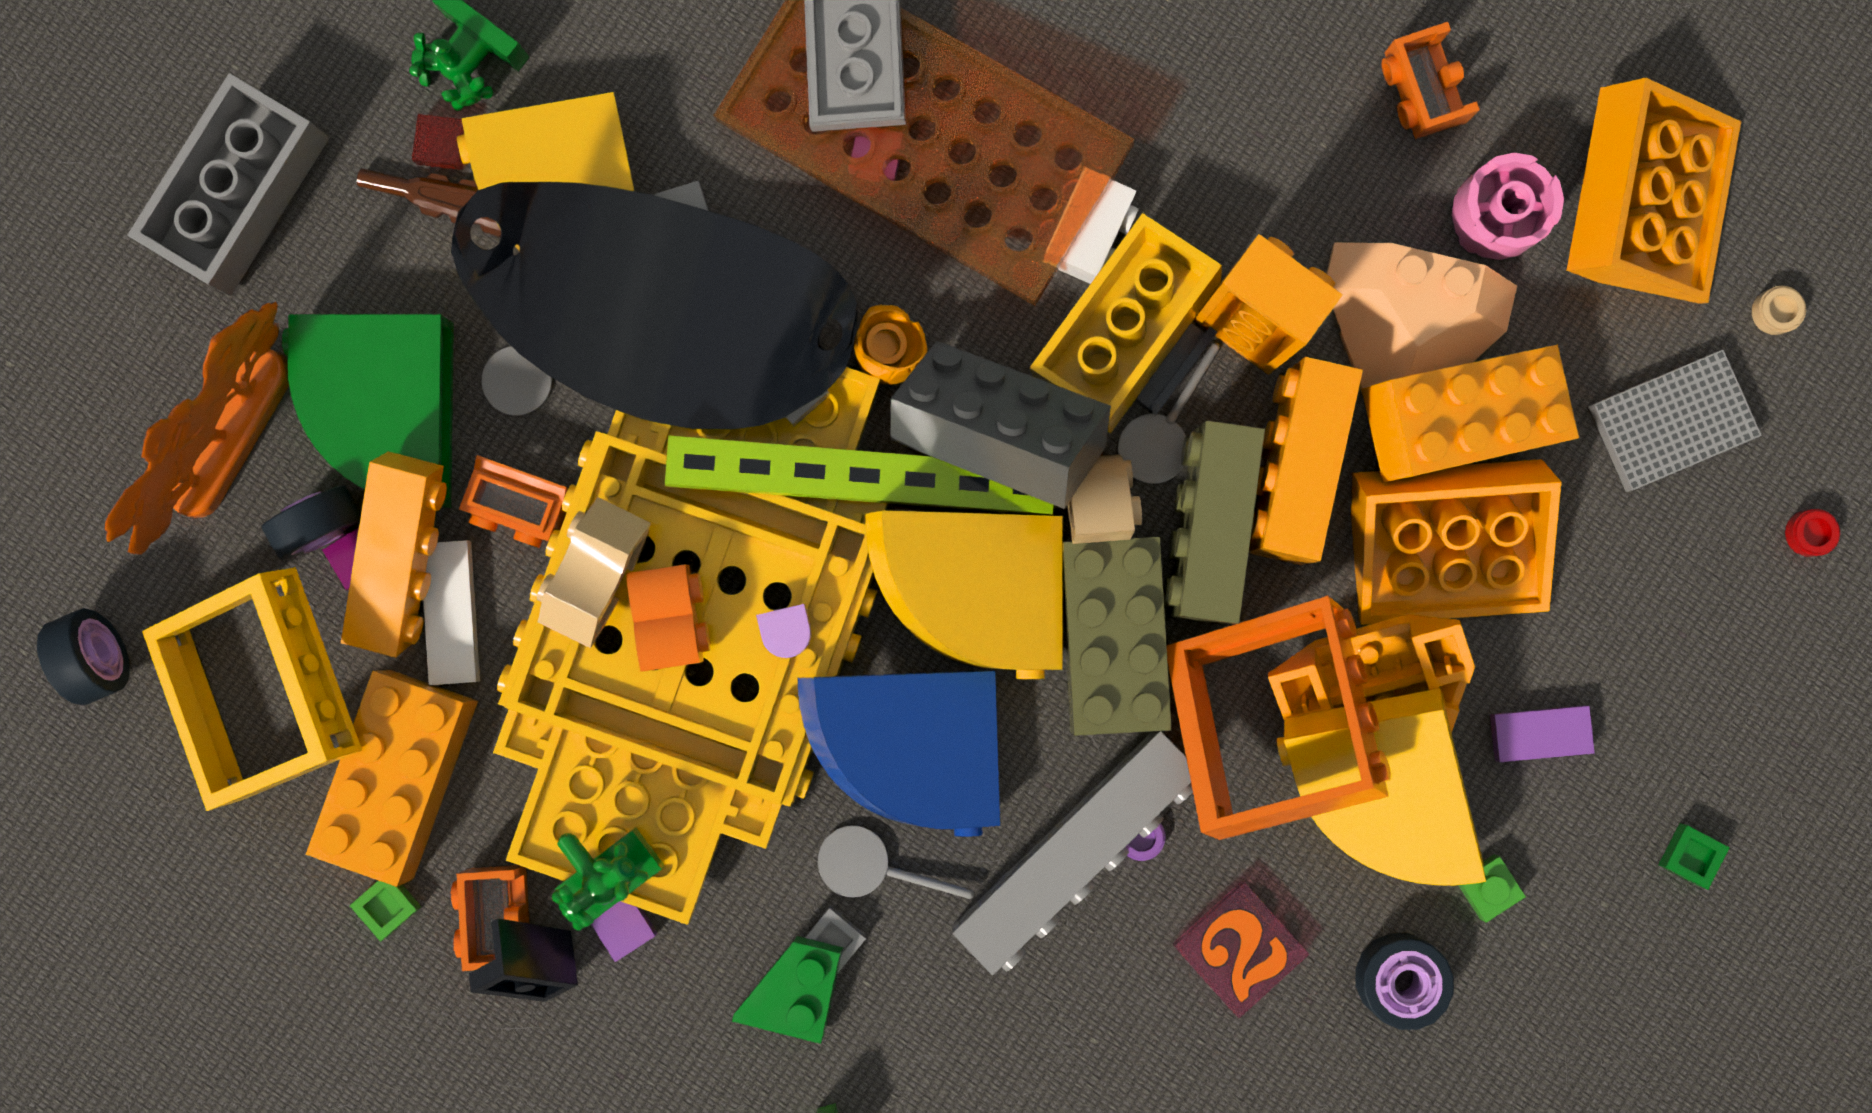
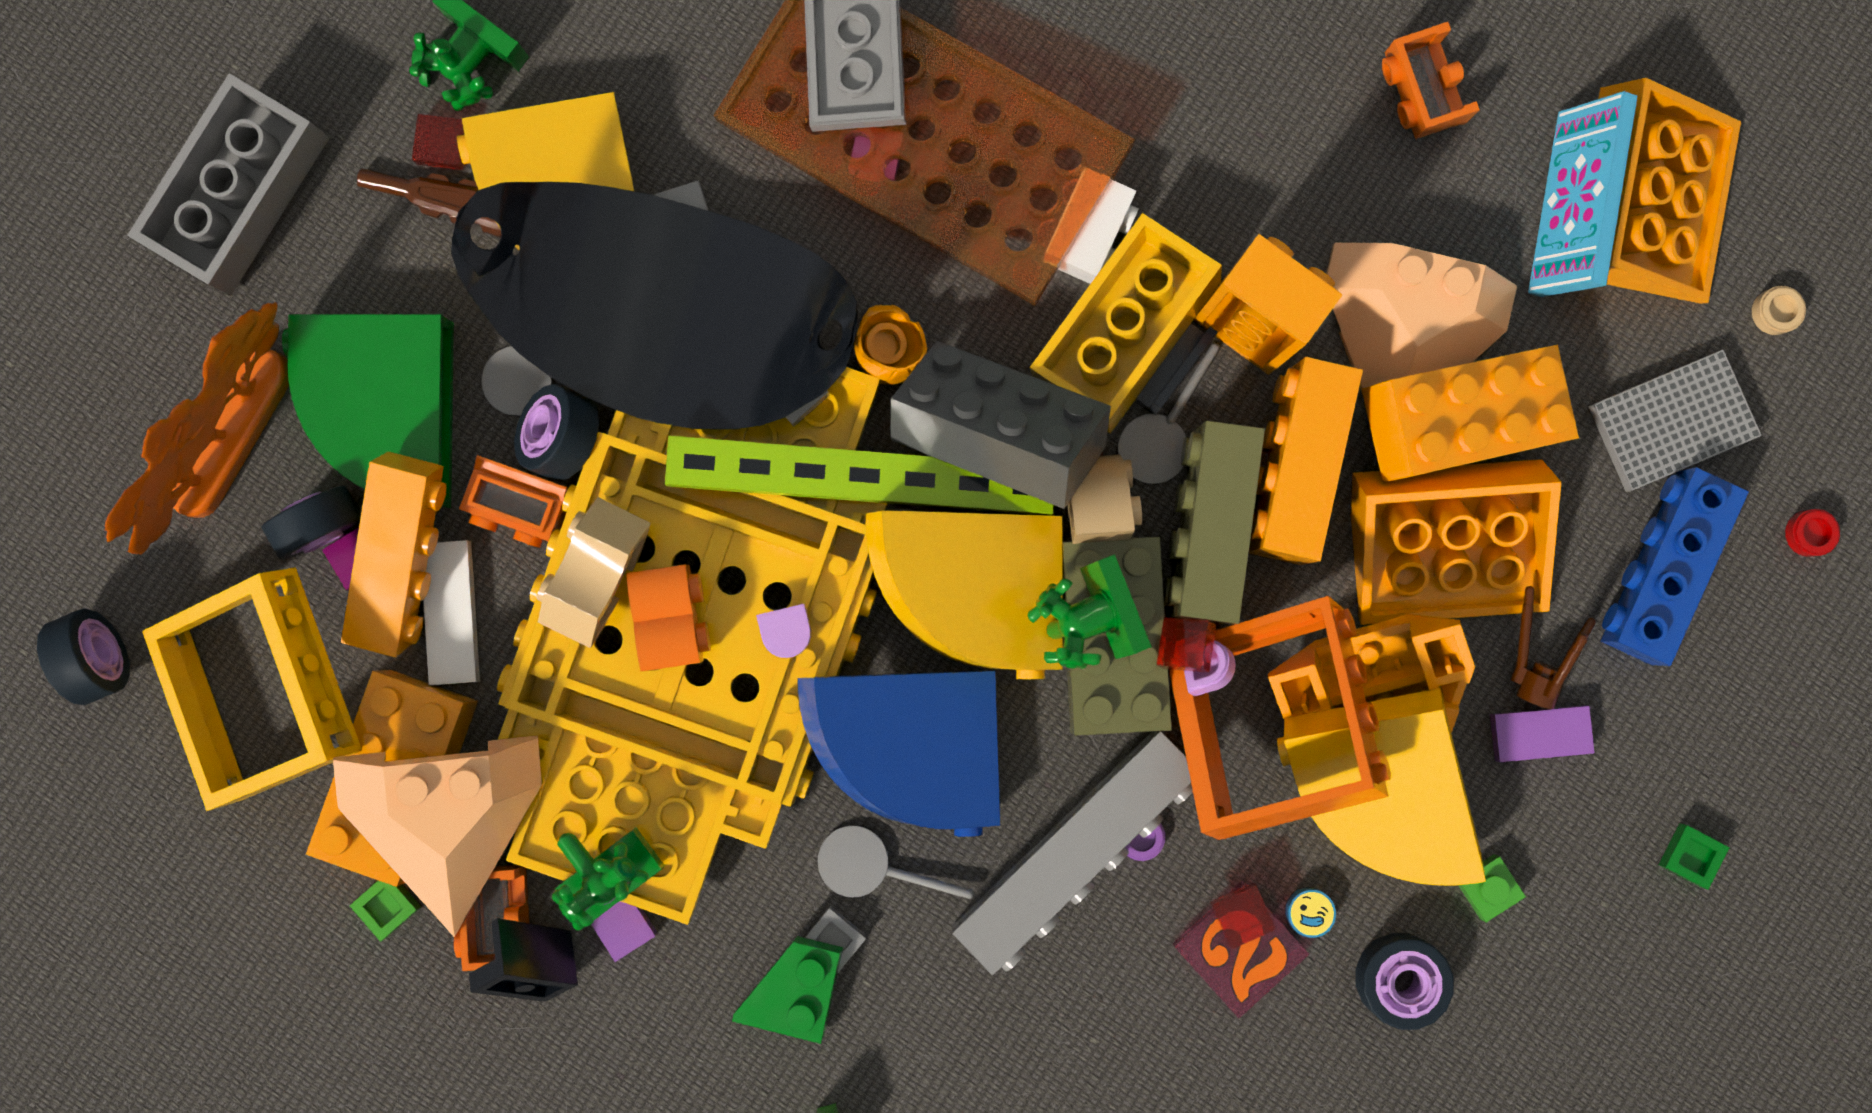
bright pink brick [1451,153,1564,260] -> none
none -> light nougat wedge [333,735,542,937]
none -> black wheel [514,384,599,481]
none -> green piece [1027,554,1152,669]
none -> clear red tile [1157,617,1216,673]
none -> lavender tile [1179,639,1236,696]
none -> clear red tile [1210,883,1276,949]
none -> tile [1285,887,1336,938]
none -> reddish brown plant [1510,586,1596,709]
none -> medium azure tile [1528,91,1637,297]
none -> blue brick [1600,467,1749,666]

